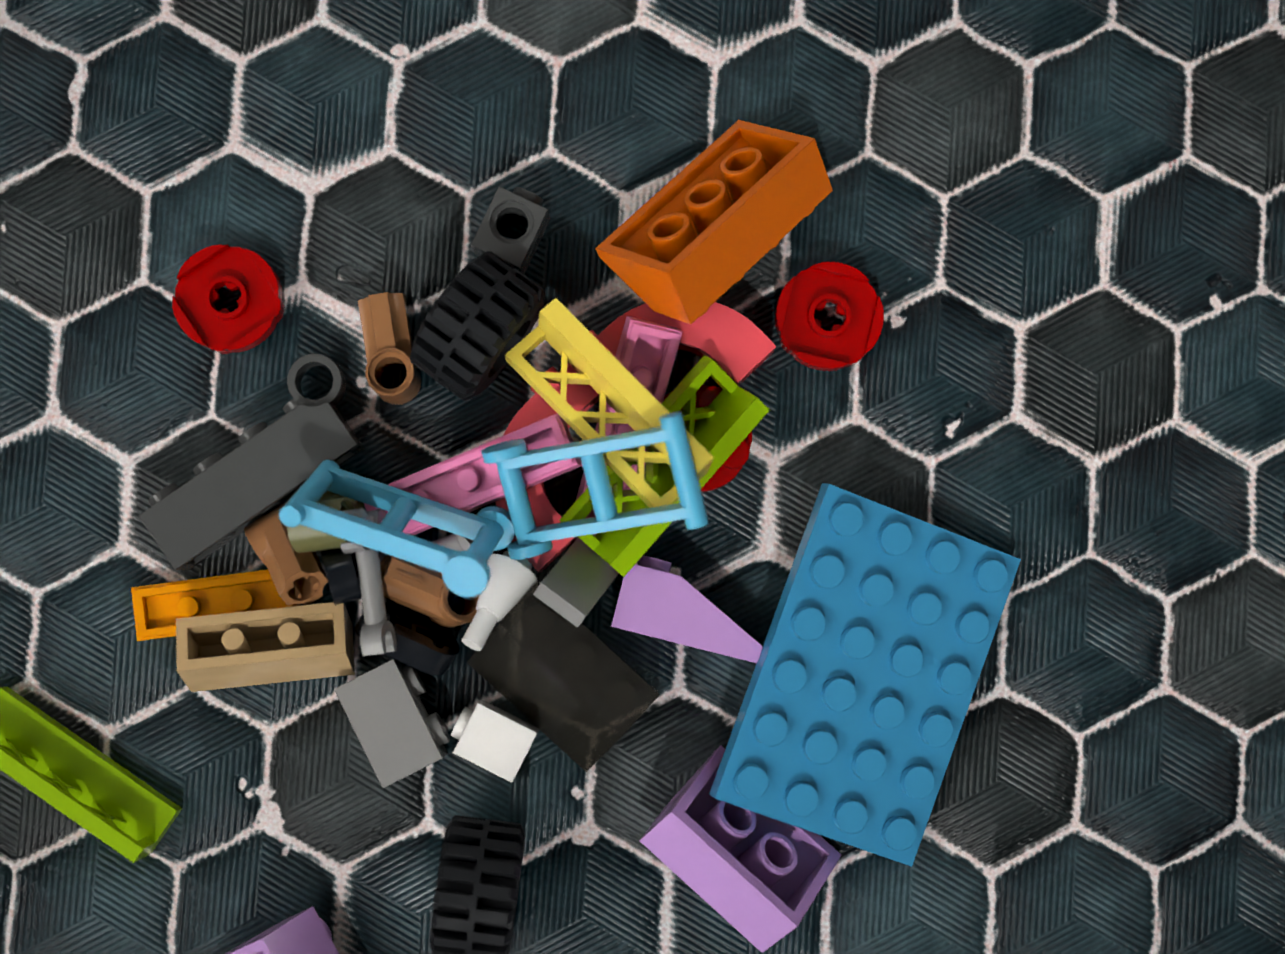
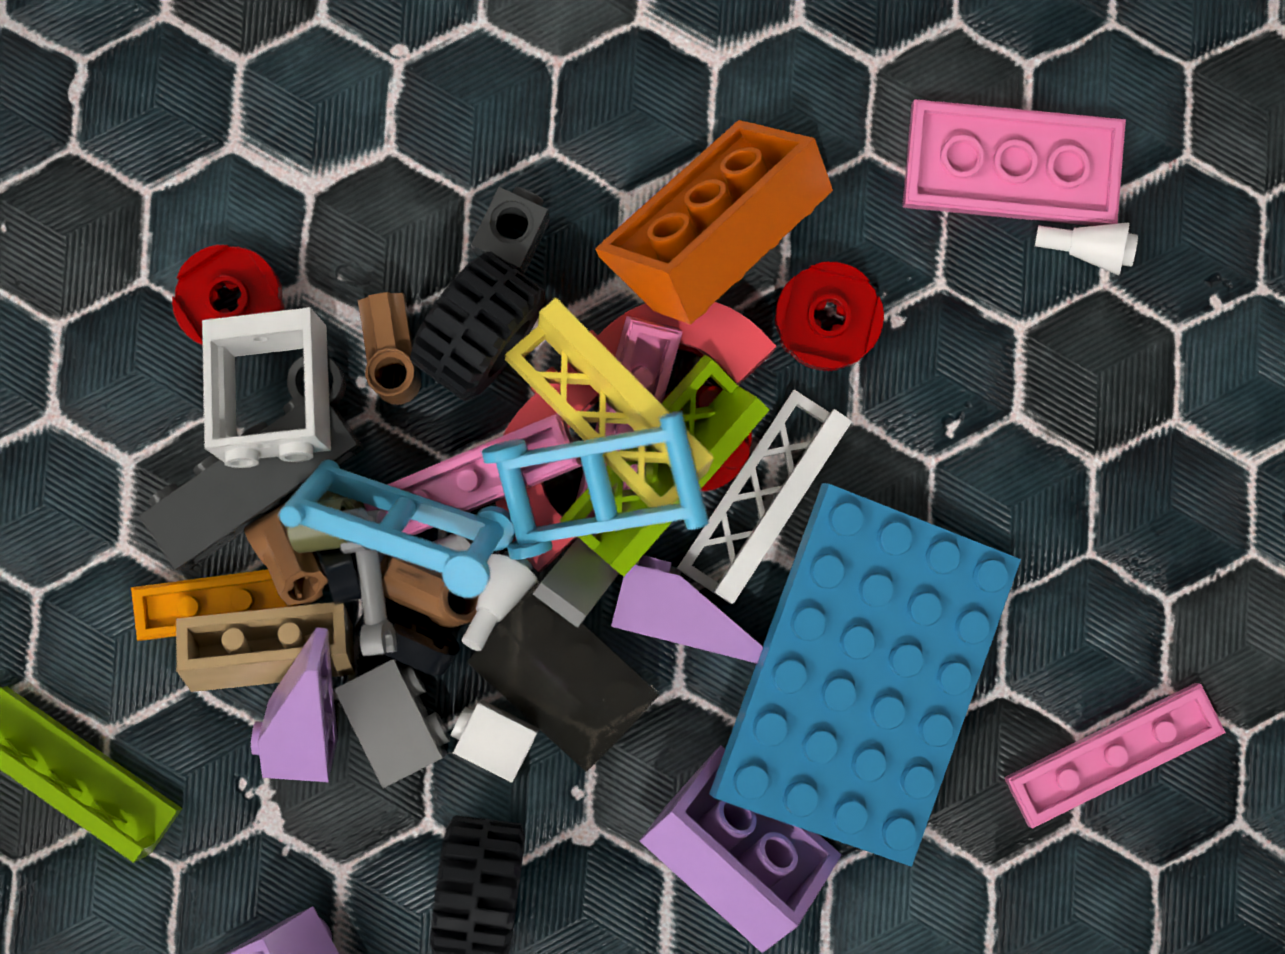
none -> white window [202,307,331,468]
none -> lavender slope [251,628,338,782]
none -> white fence [677,390,852,604]
none -> bright pink tile [902,99,1126,226]
none -> bright pink tile [1004,683,1226,828]
none -> white cone [1035,222,1138,275]

